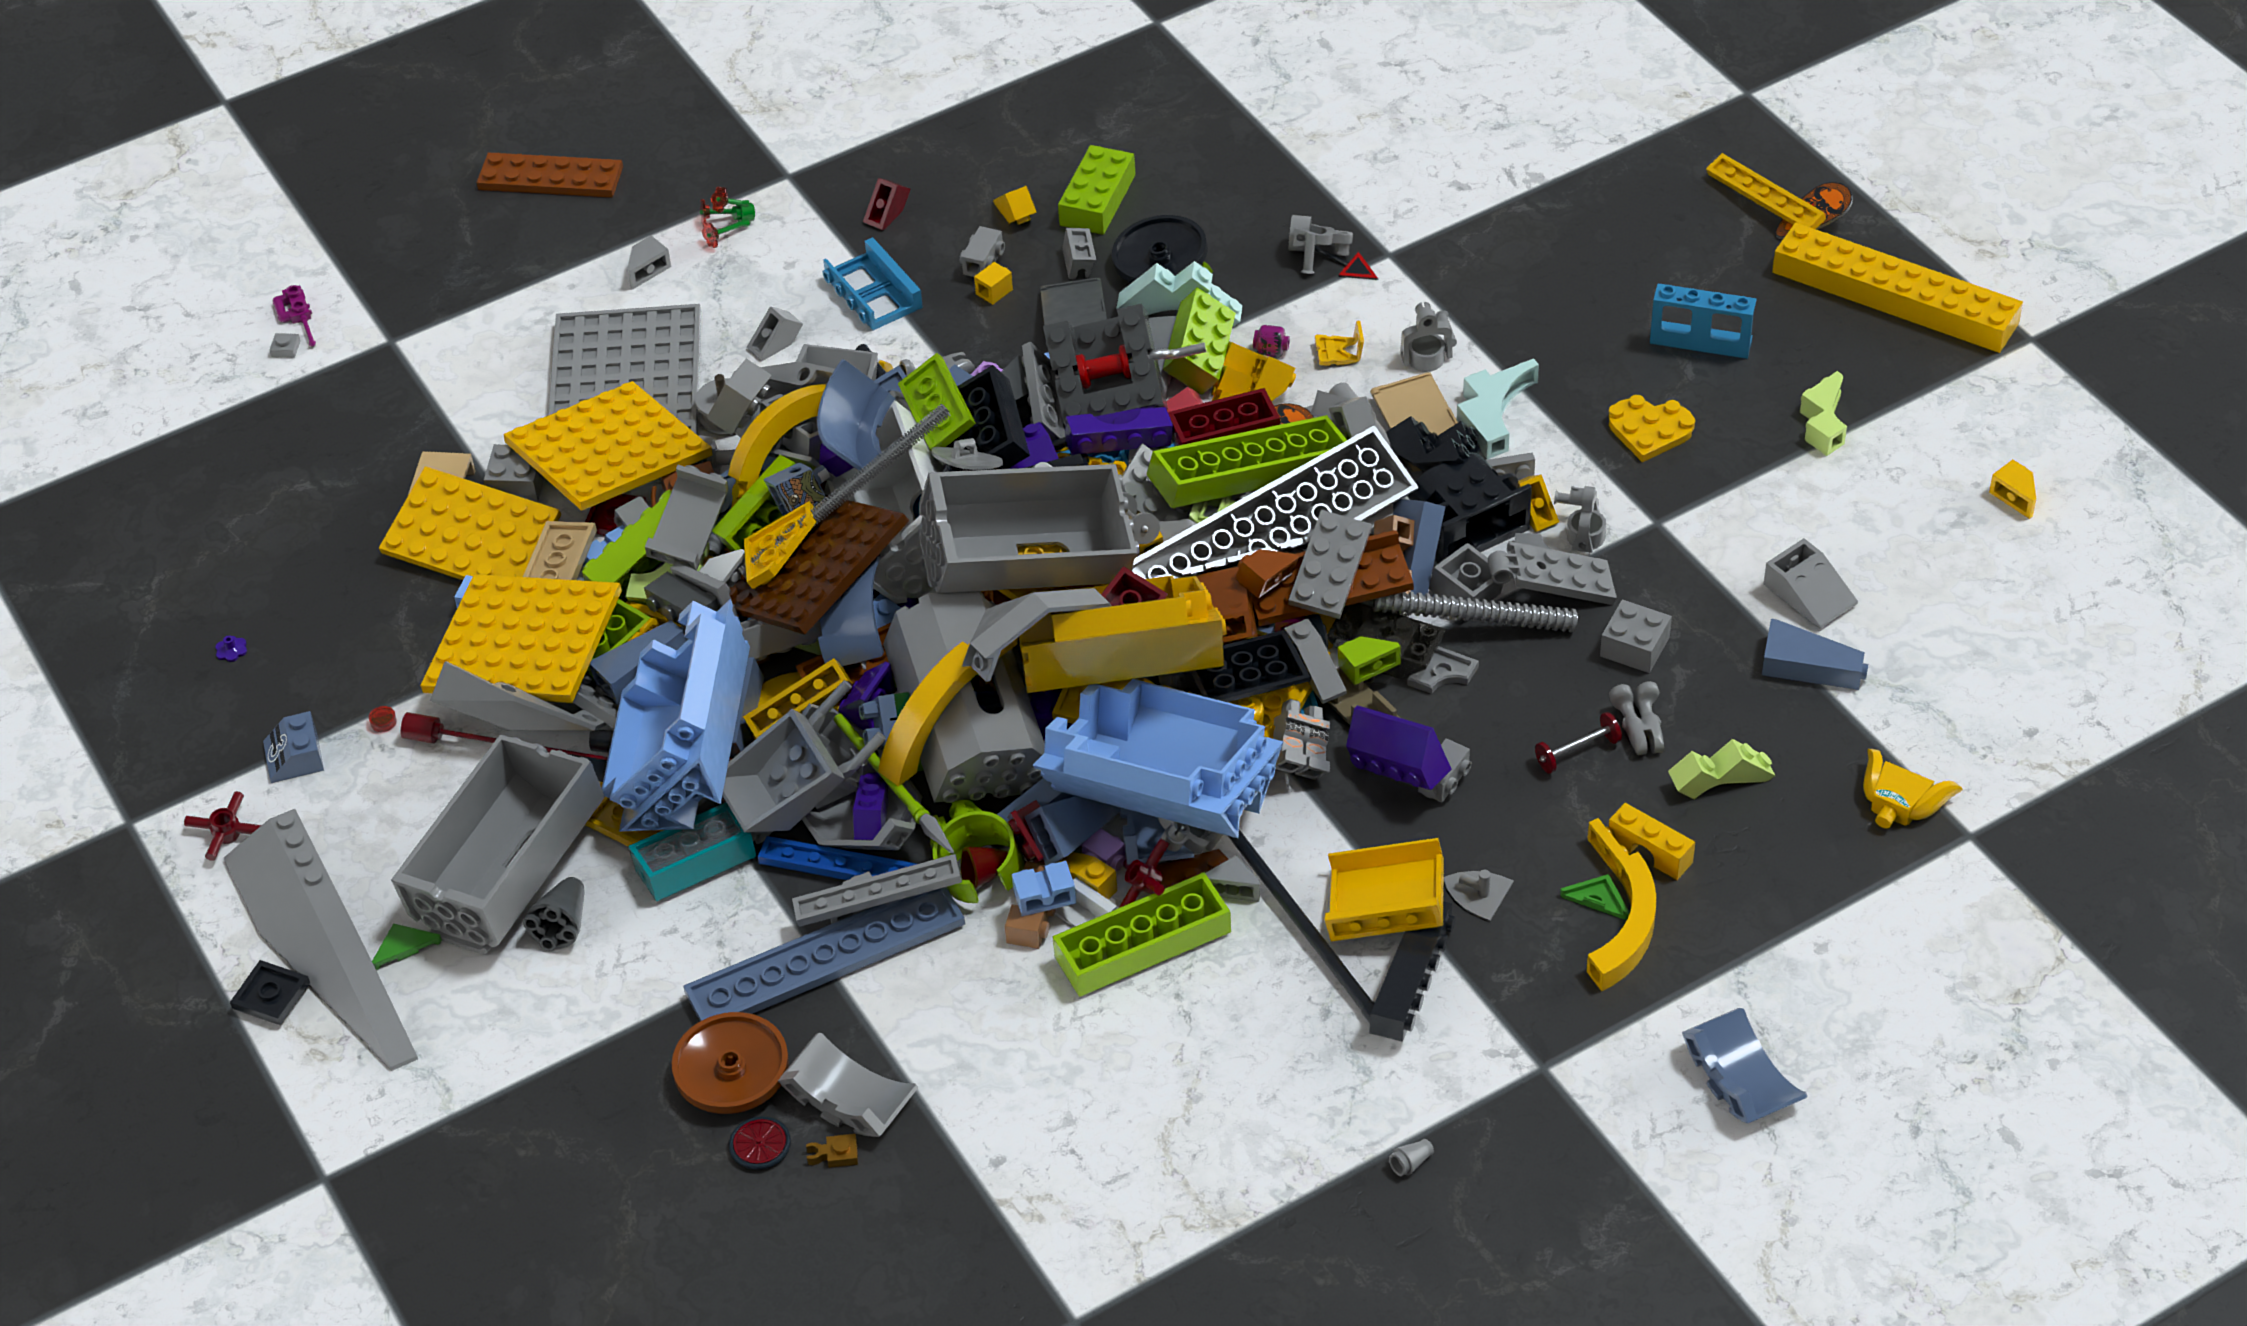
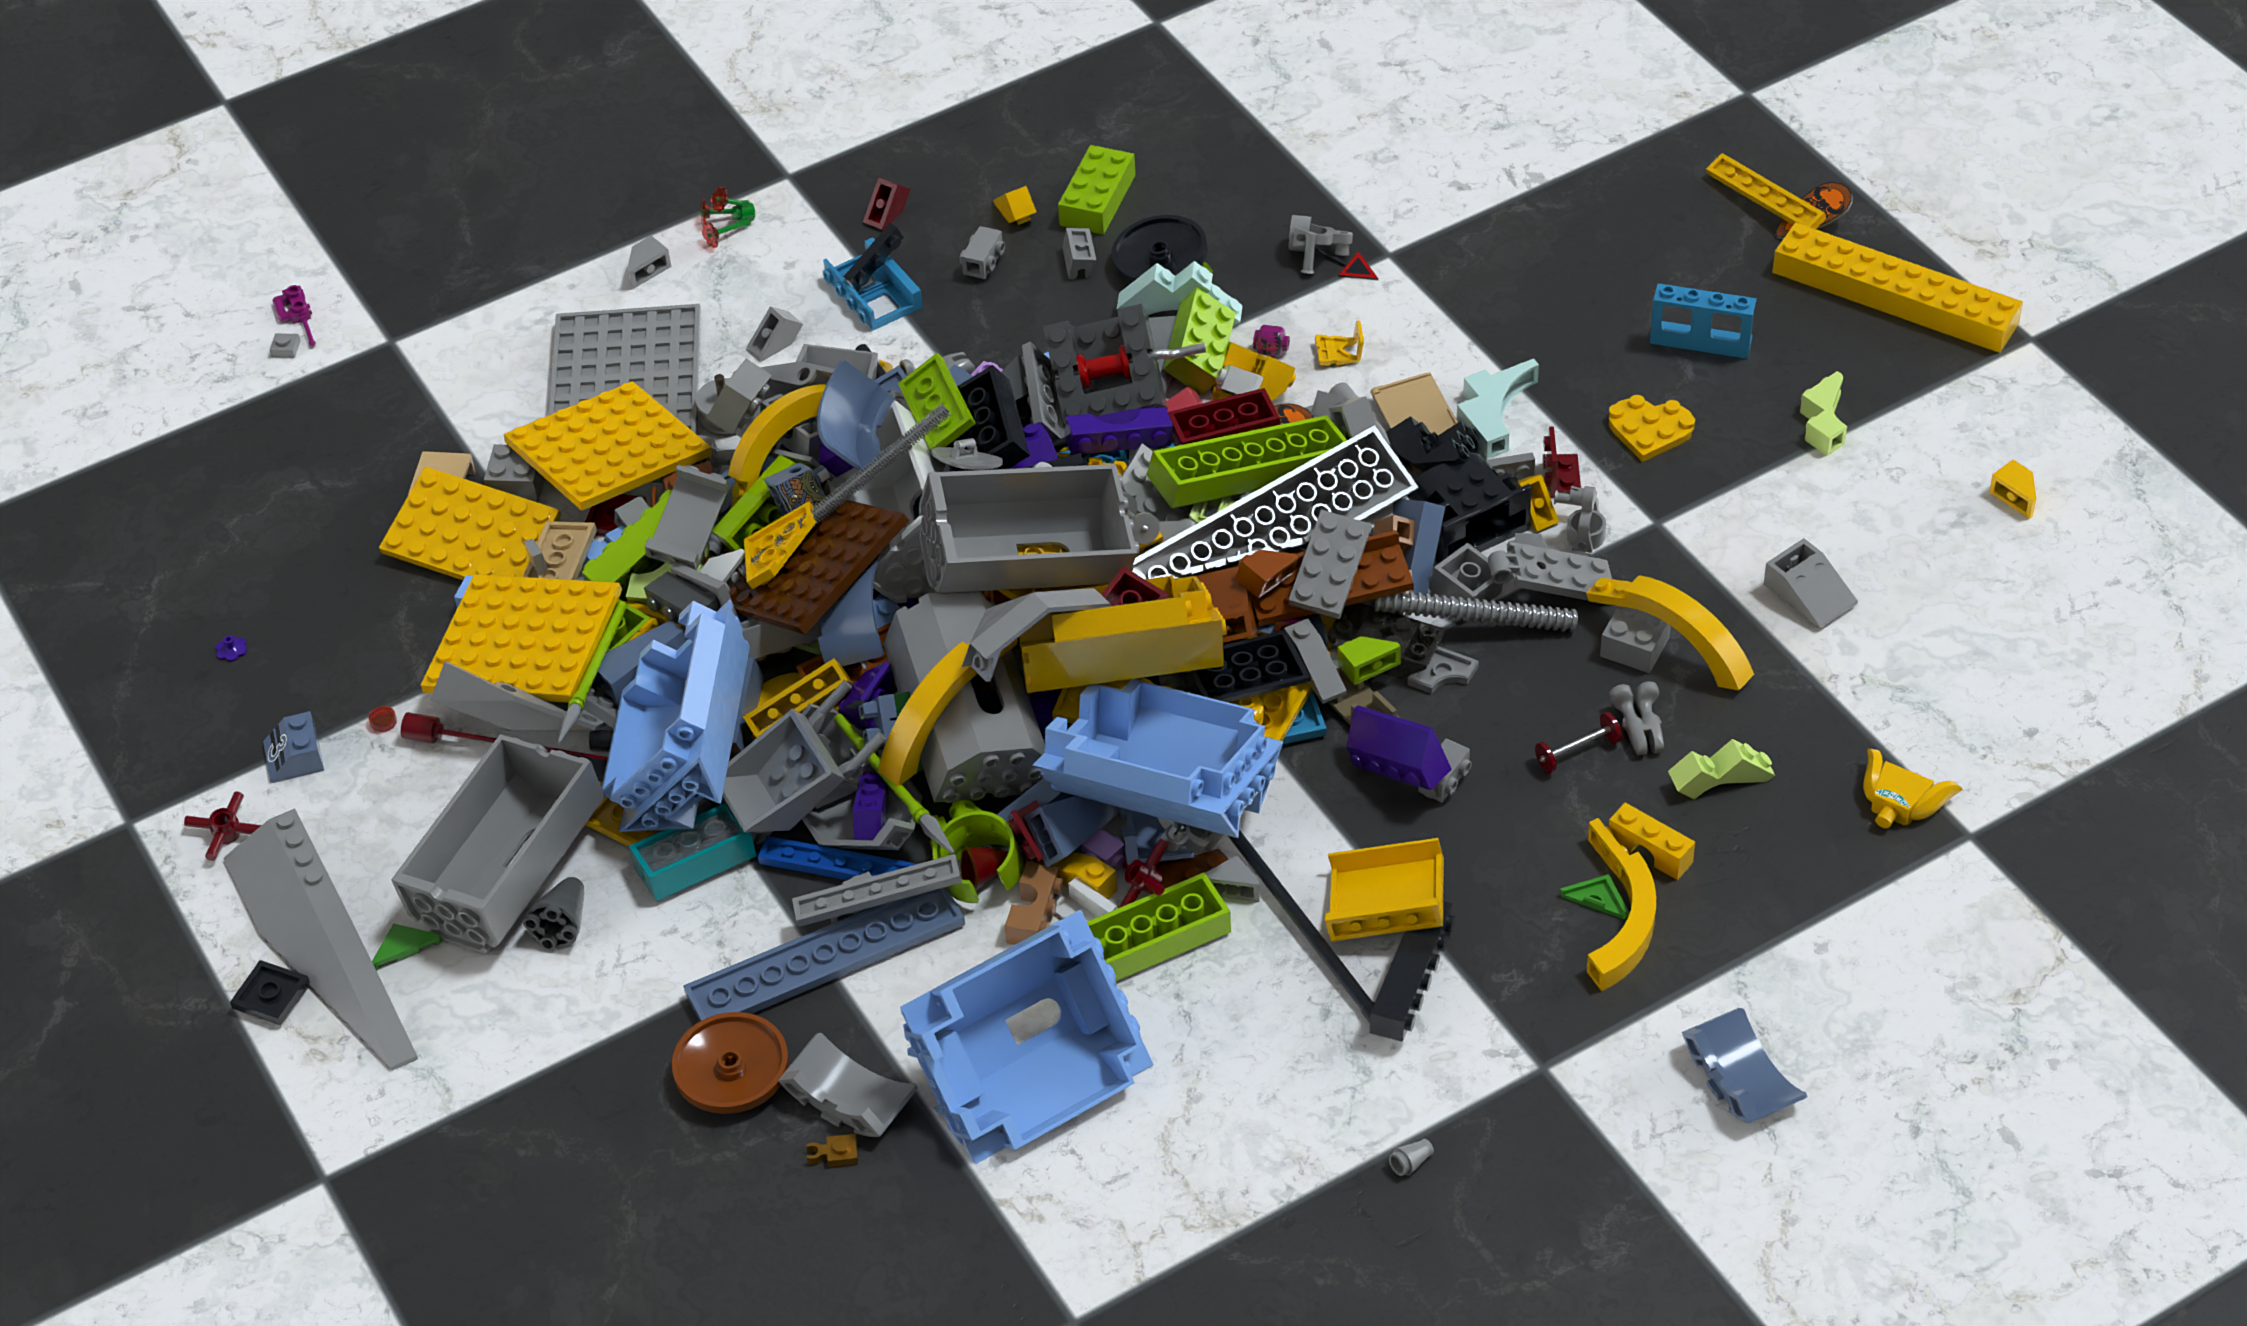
dark orange plate [476,153,623,197] -> none
dark red wheel [729,1116,791,1170] -> none
yellow brick [974,262,1013,305] -> none
light blue brick [1012,861,1076,917] -> none
dark grey door [1040,278,1107,346] -> none
light grey hips [1273,699,1330,780] -> none
light grey piece [1400,302,1457,372] -> none
light grey shield [1443,870,1514,922] -> none
sand blue slope [1762,619,1868,690] -> none
none -> light grey tile [524,539,548,575]
none -> lime piece [558,601,628,744]
none -> black plate [843,223,904,292]
none -> light blue panel [900,910,1154,1164]
none -> white slope [1216,365,1264,395]
none -> dark red bracket [1542,426,1581,498]
none -> yellow arch [1586,575,1754,690]

